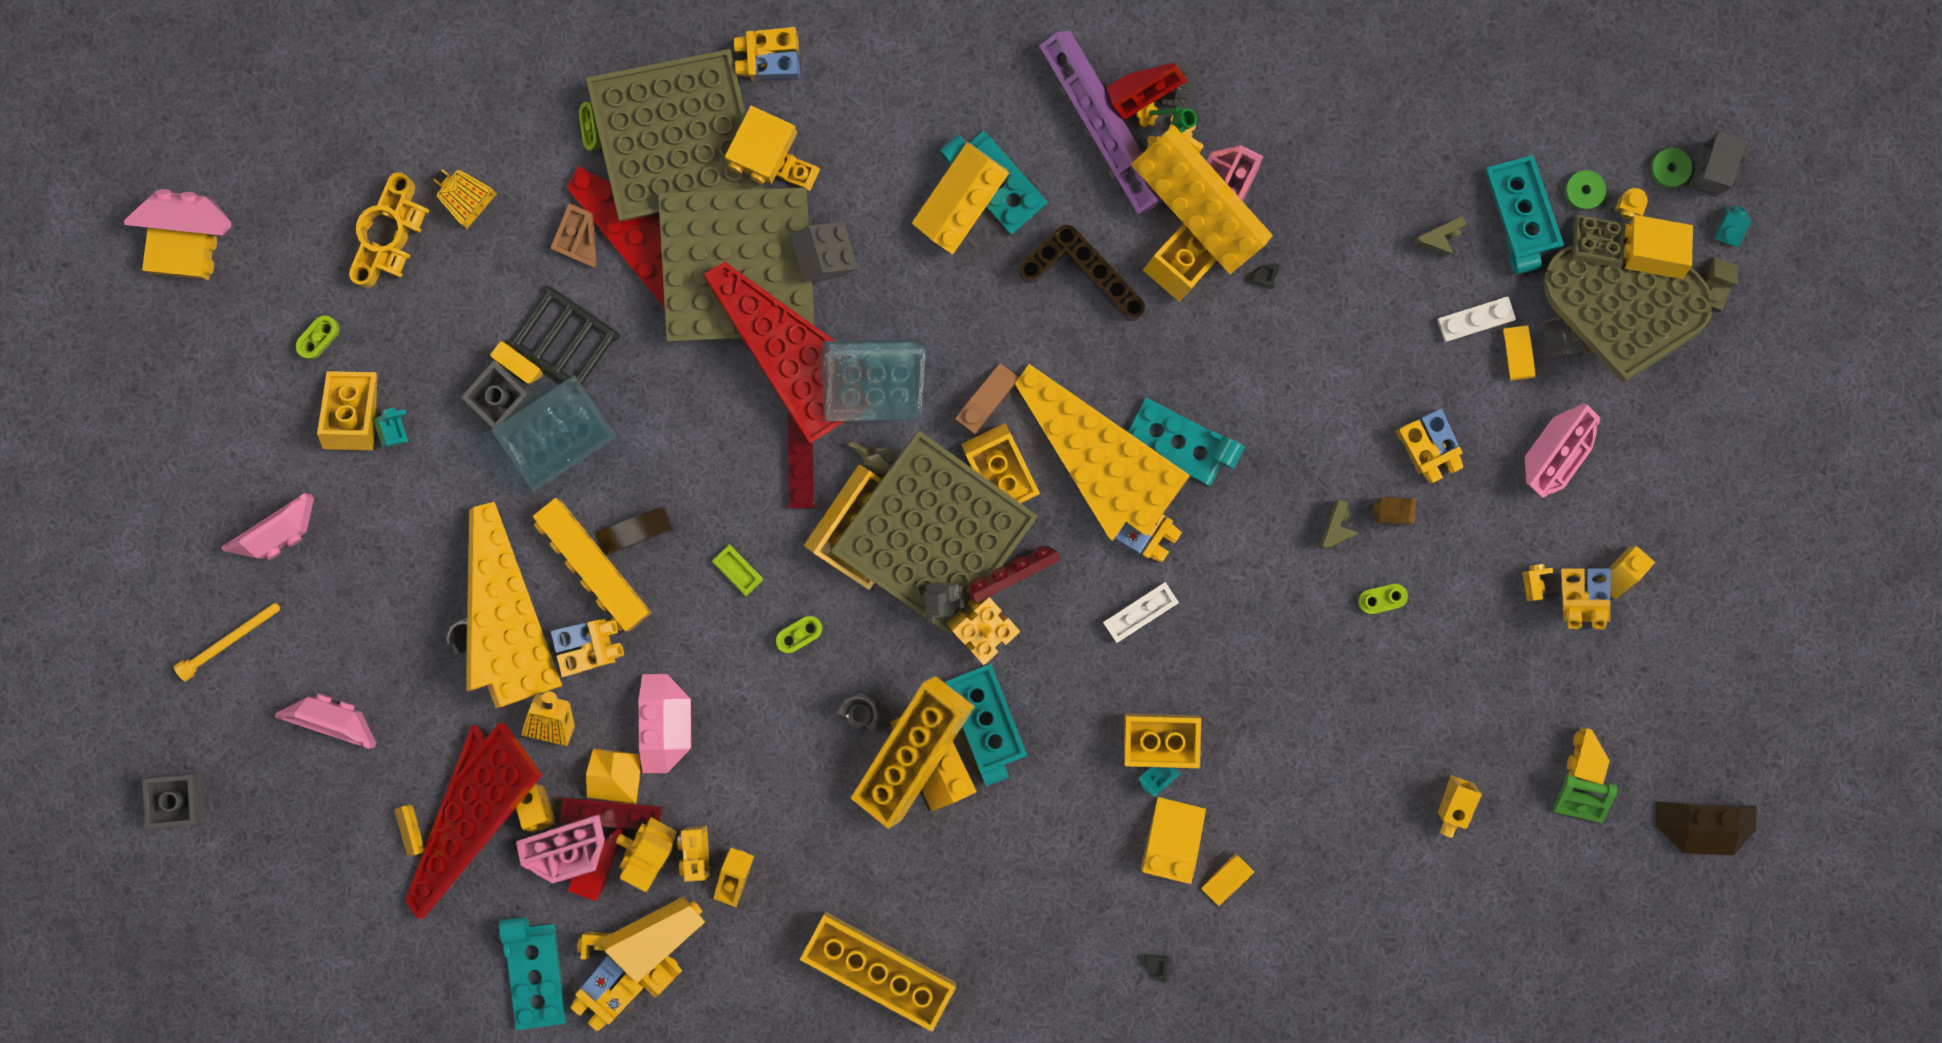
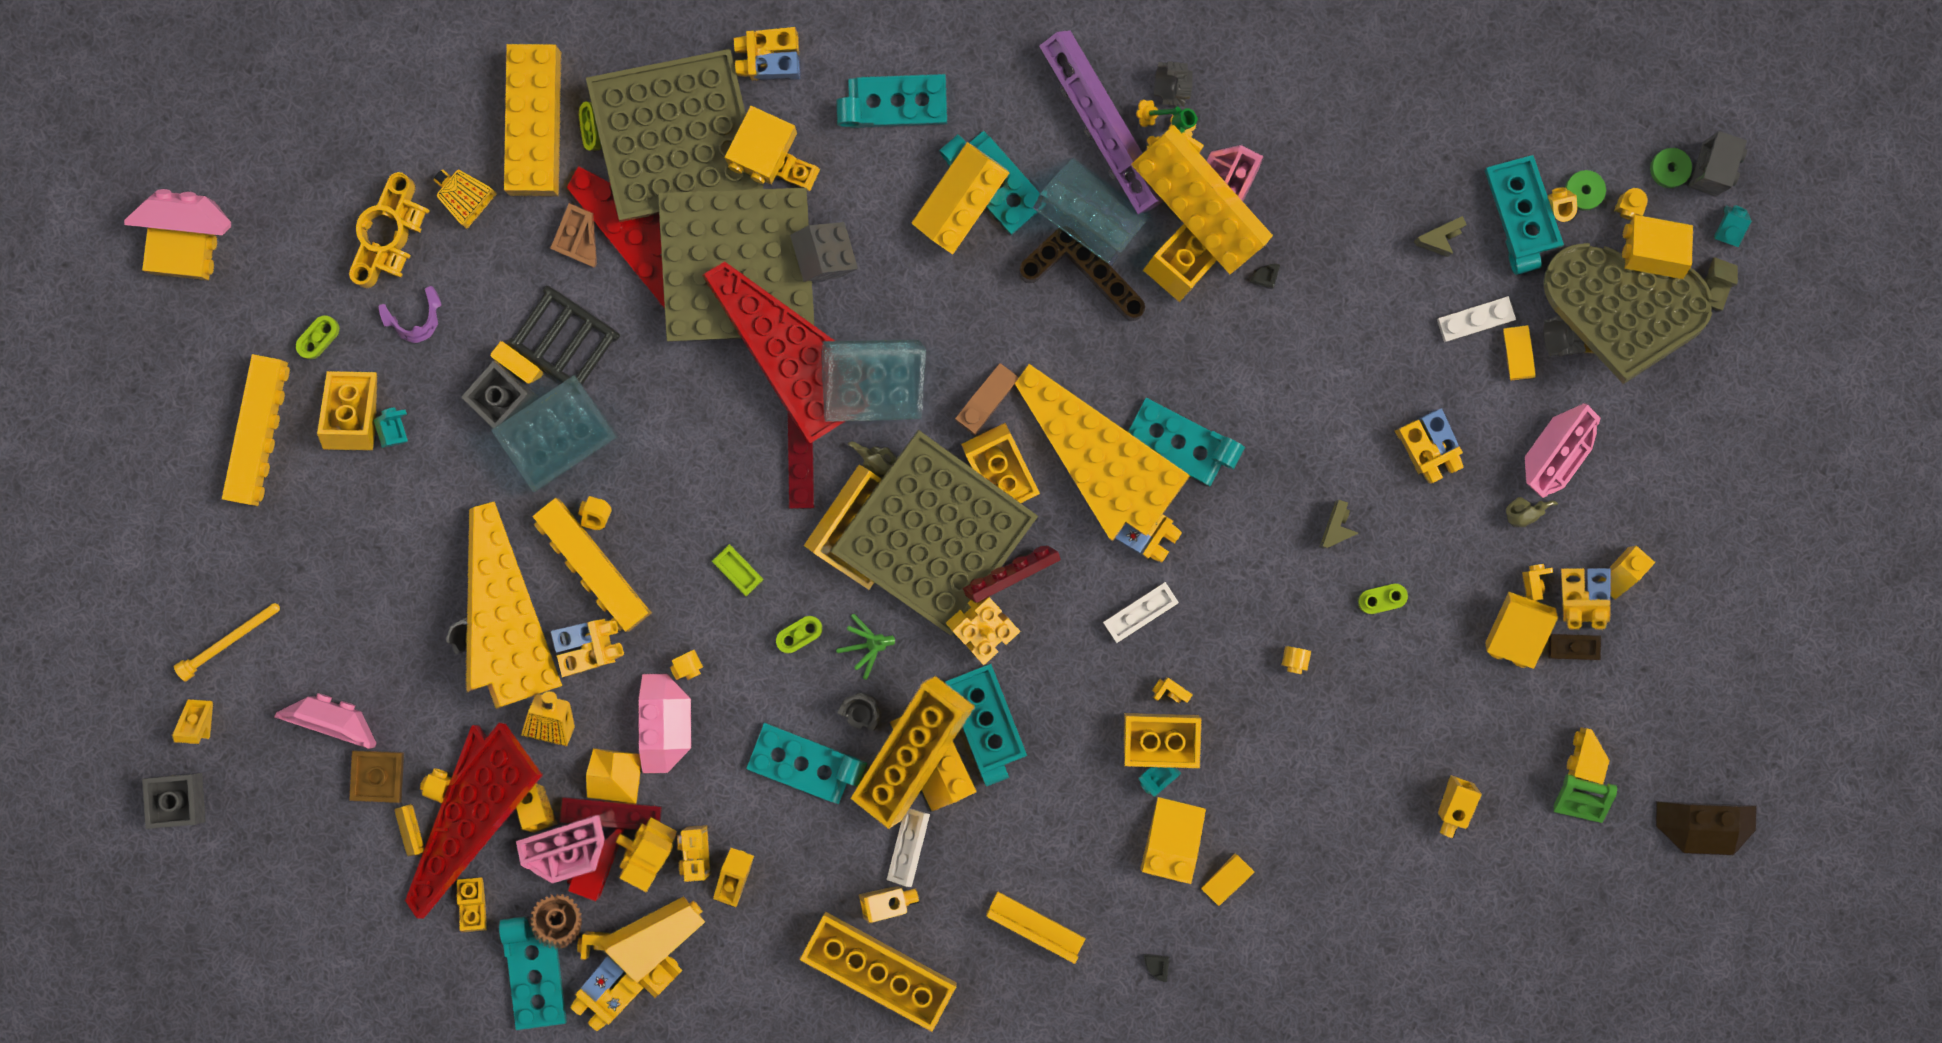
bright pink wedge [221,493,314,560] -> none
dark brown slope [597,506,674,555] -> none
dark grey hair [923,582,965,623] -> none
red slope [1106,62,1187,120] -> none
pearl gold slope [1372,497,1416,526] -> none
olive tile [1572,215,1625,268] -> none
none -> yellow slope [172,699,213,744]
none -> yellow brick [222,354,290,506]
none -> pearl gold plate [349,750,404,803]
none -> medium lavender helmet [378,286,441,343]
none -> yellow plate [420,768,451,803]
none -> yellow slope [457,878,487,932]
none -> yellow brick [504,44,561,196]
none -> medium nougat brick [531,894,582,949]
none -> yellow plate [578,496,612,530]
none -> yellow plate [670,649,703,680]
none -> teal hinge [746,723,867,804]
none -> teal hinge [836,74,947,128]
none -> bright green plant [836,614,895,680]
none -> yellow torso [859,886,919,923]
none -> white plate [887,808,930,887]
none -> yellow fence [986,891,1086,964]
none -> clear light blue slope [1033,158,1152,266]
none -> yellow bracket [1152,677,1193,703]
none -> yellow plate [1281,646,1311,674]
none -> yellow brick [1485,592,1558,669]
none -> olive piece [1506,497,1558,527]
none -> yellow plate [1547,187,1577,222]
none -> dark brown plate [1549,634,1601,660]

